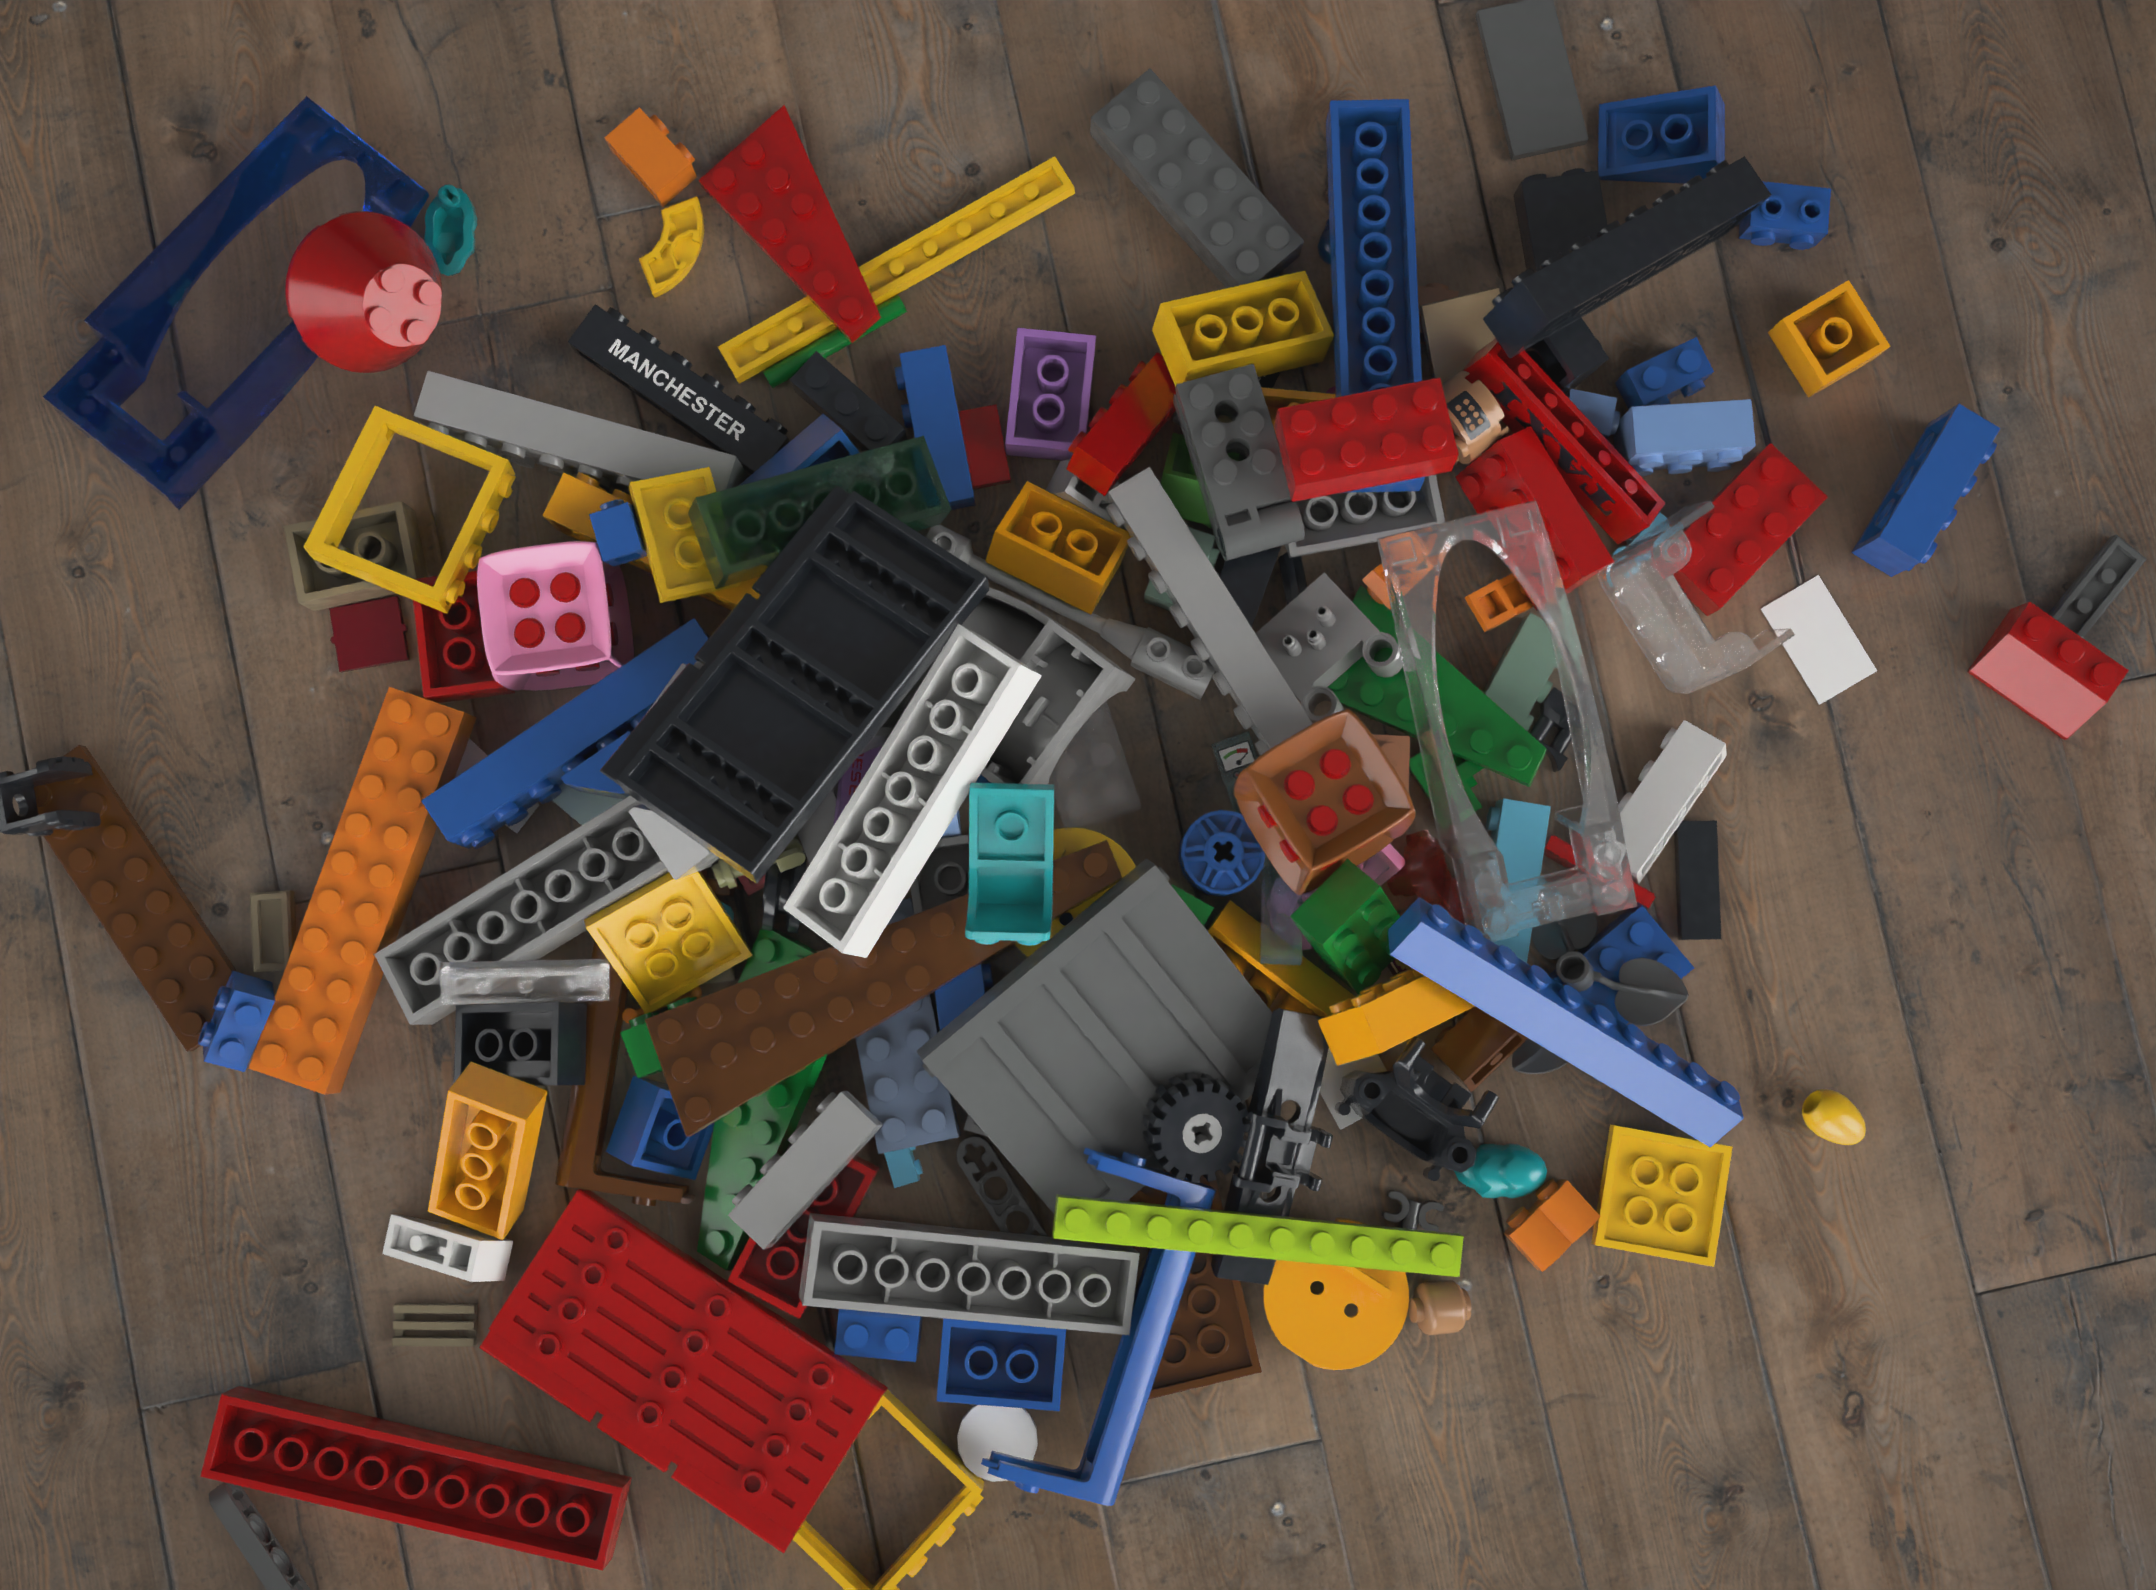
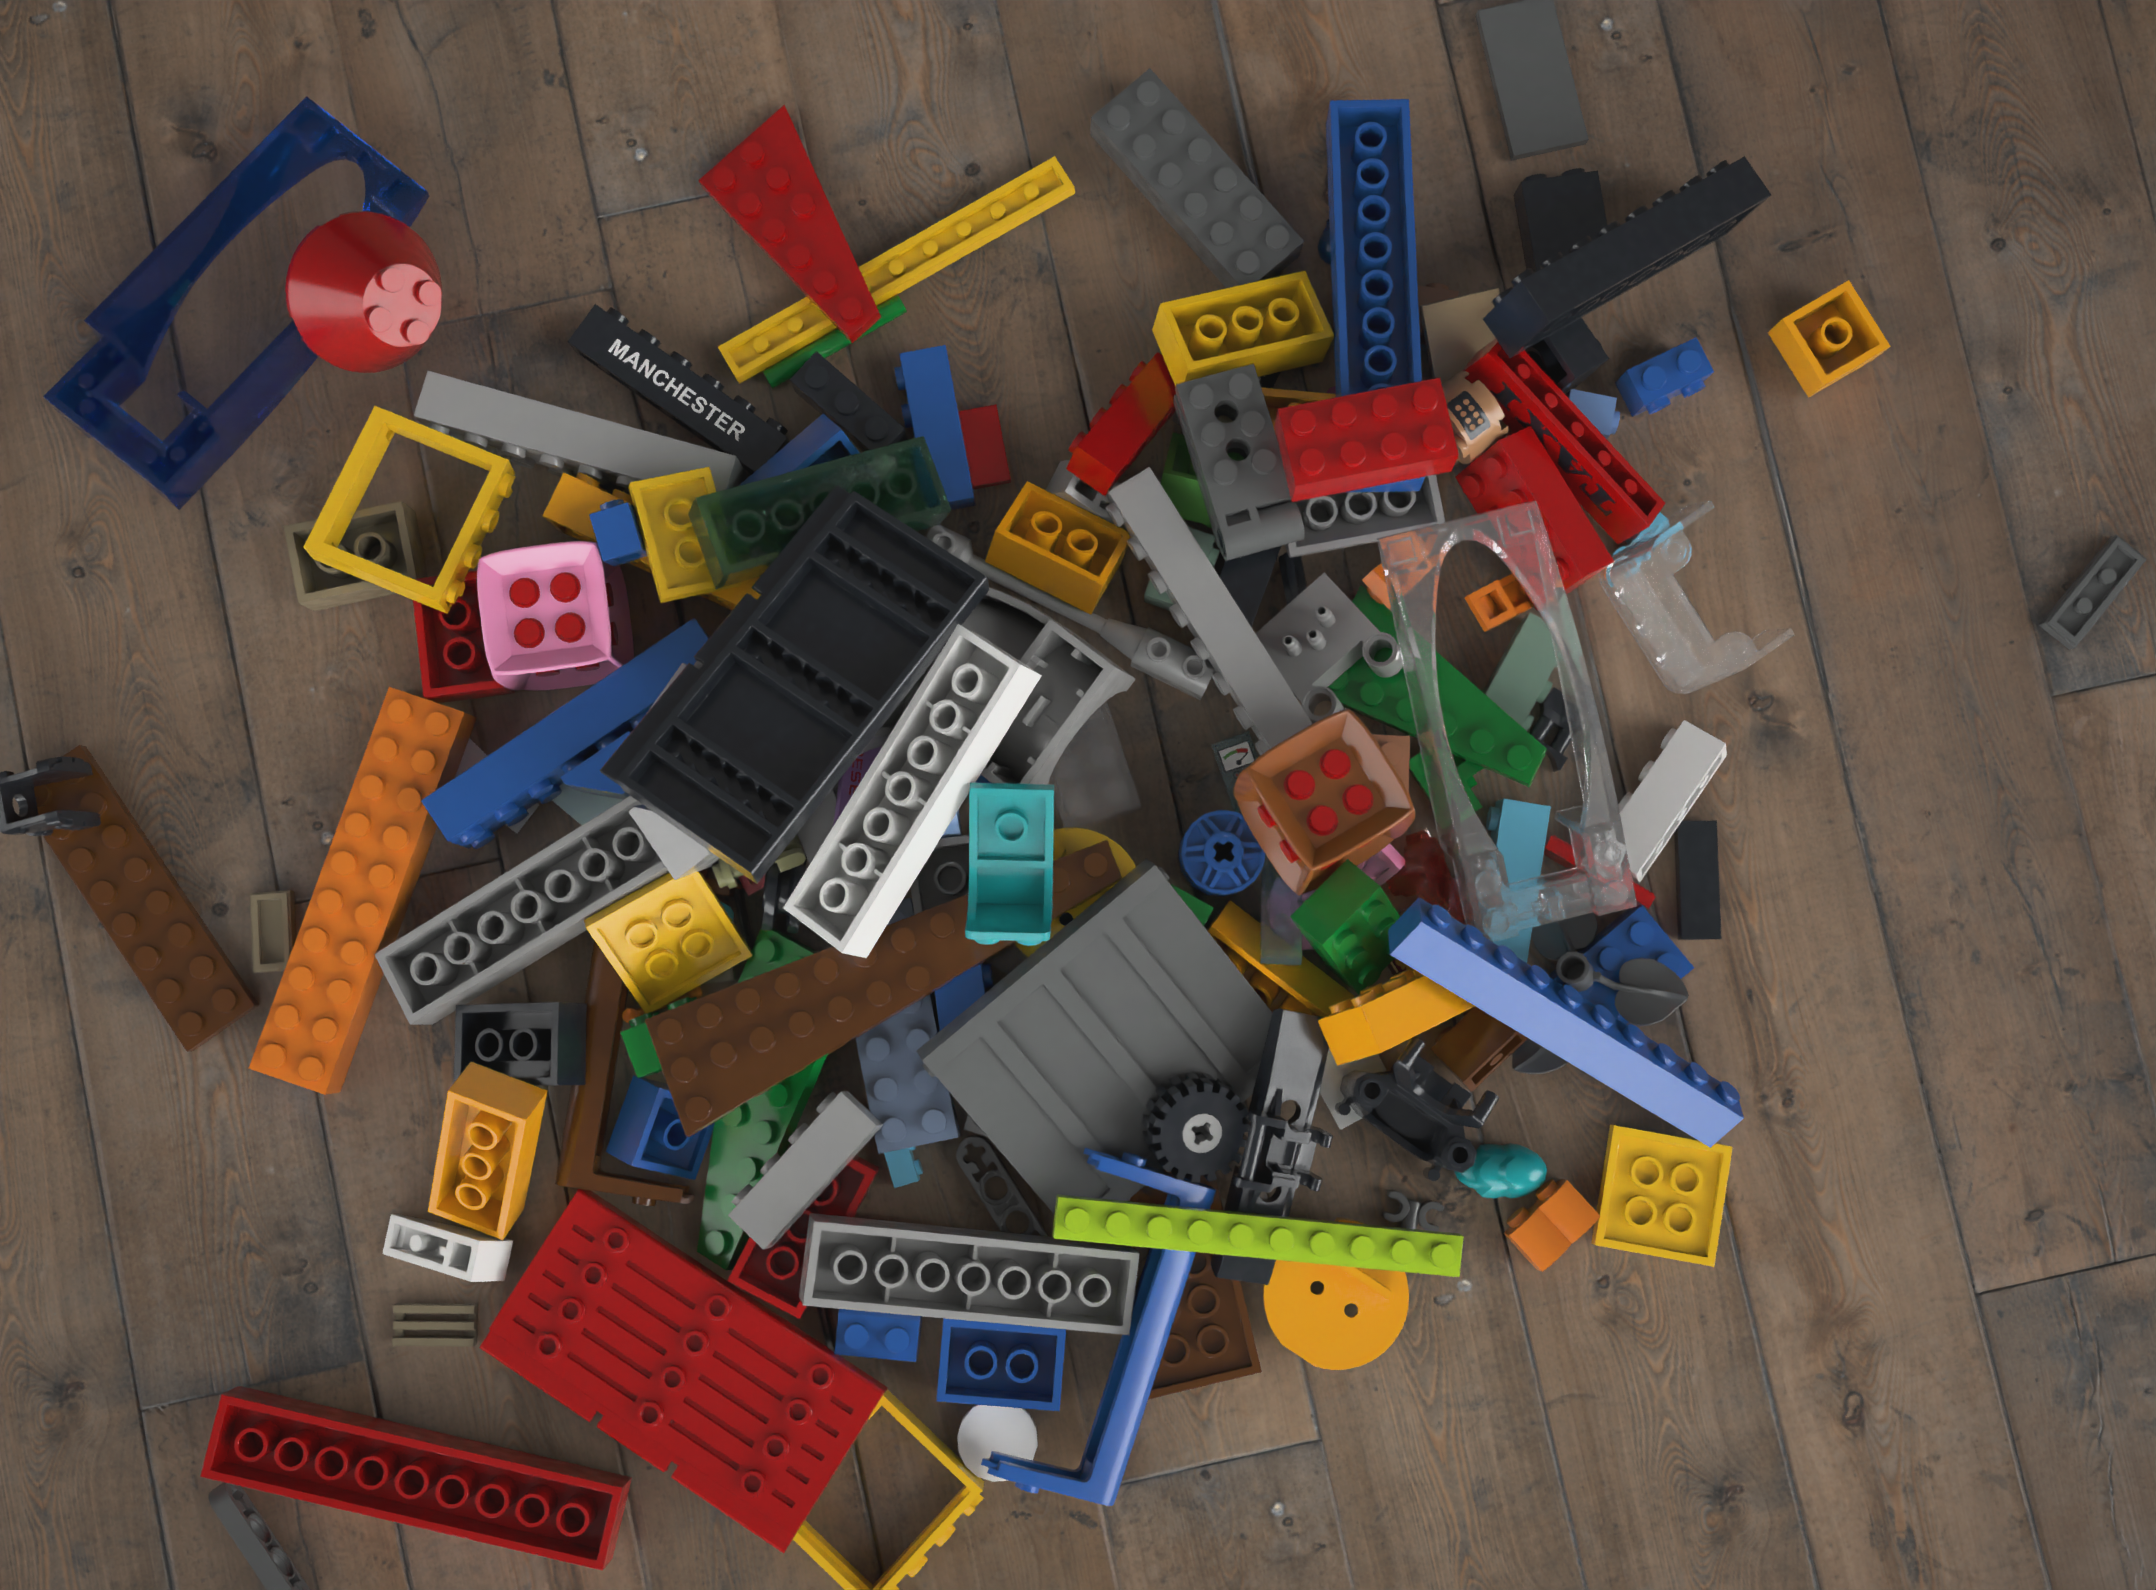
blue brick [198,971,275,1072] -> none
dark red piece [329,596,410,673] -> none
teal arm [424,184,478,276] -> none
clear tile [440,959,609,1005] -> none
orange brick [604,107,697,207] -> none
yellow tile [639,196,704,298] -> none
medium lavender brick [1005,328,1096,461] -> none
medium nougat head [1408,1280,1471,1335] -> none
blue slope [1598,85,1725,183] -> none
medium blue brick [1613,399,1756,476] -> none
red brick [1651,442,1828,616] -> none
blue brick [1738,181,1831,250] -> none
white sticker [1761,575,1877,705] -> none
yellow animal [1802,1089,1866,1145] -> none
blue brick [1851,404,2001,577] -> none
slope [1967,602,2129,740] -> none

